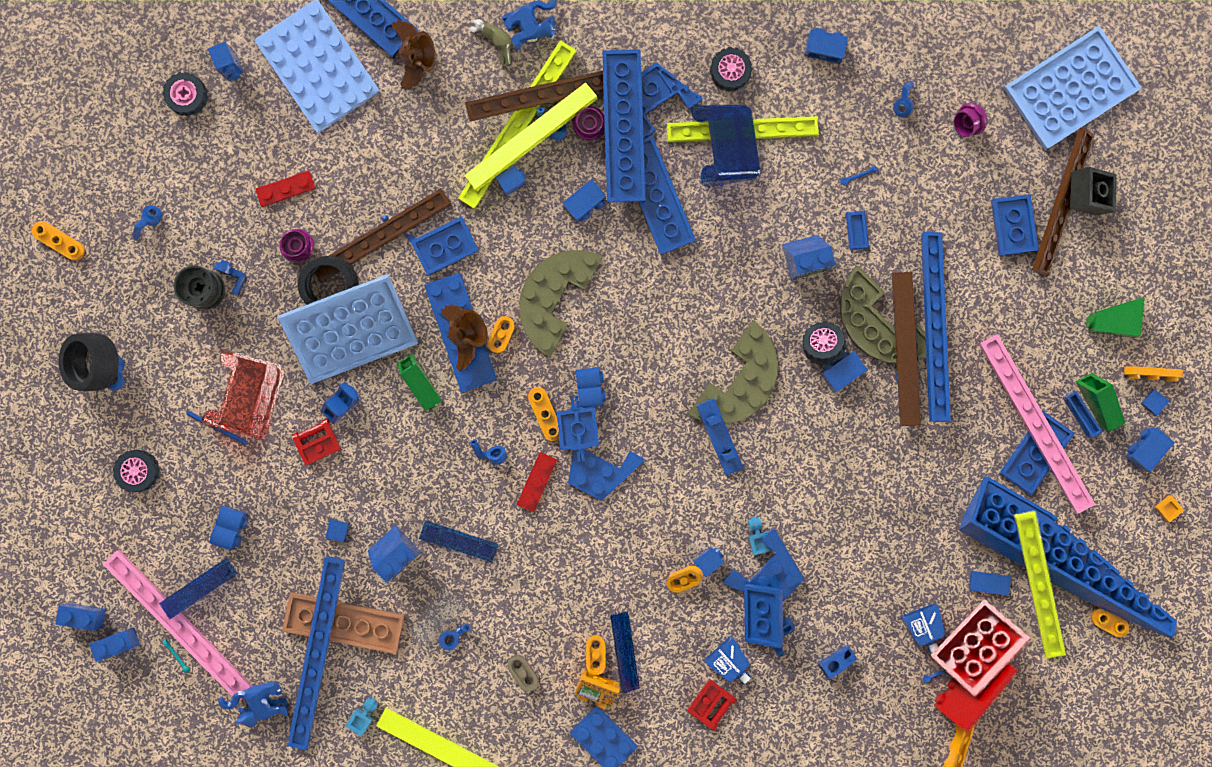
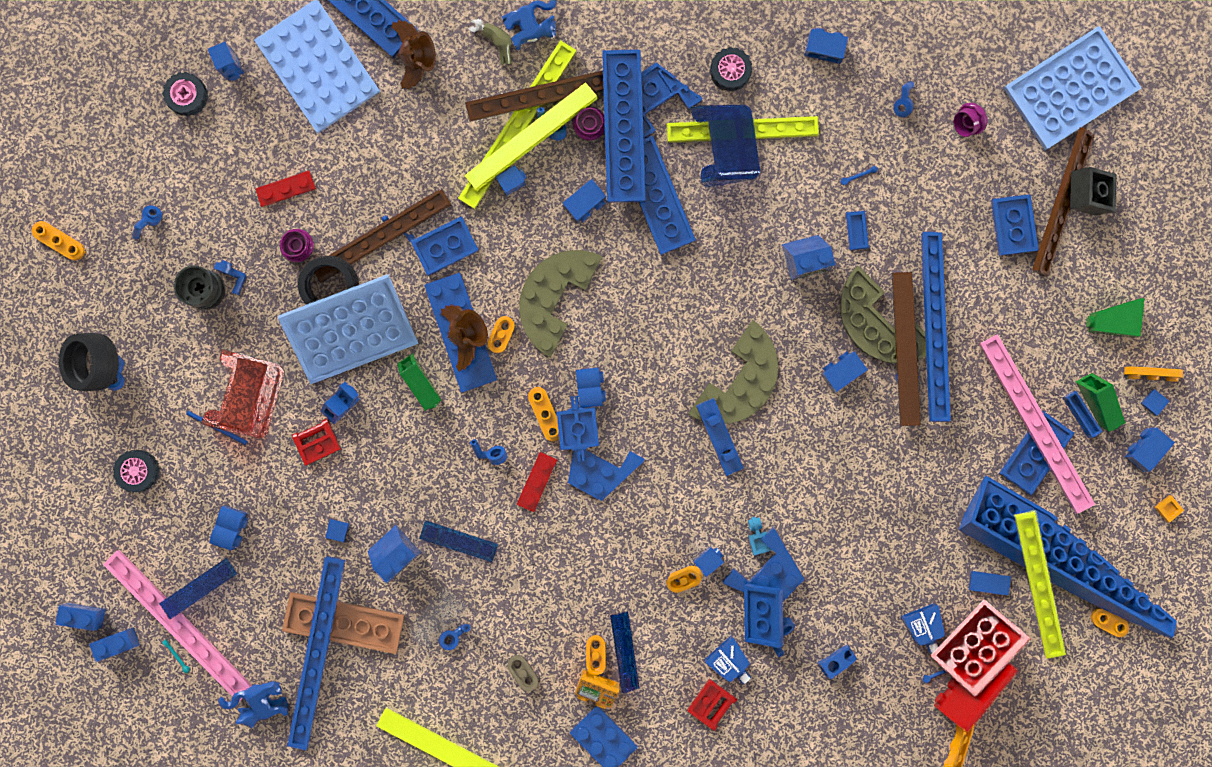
dark azure plate [345,697,378,737] -> none
black wheel [802,321,846,366] -> none

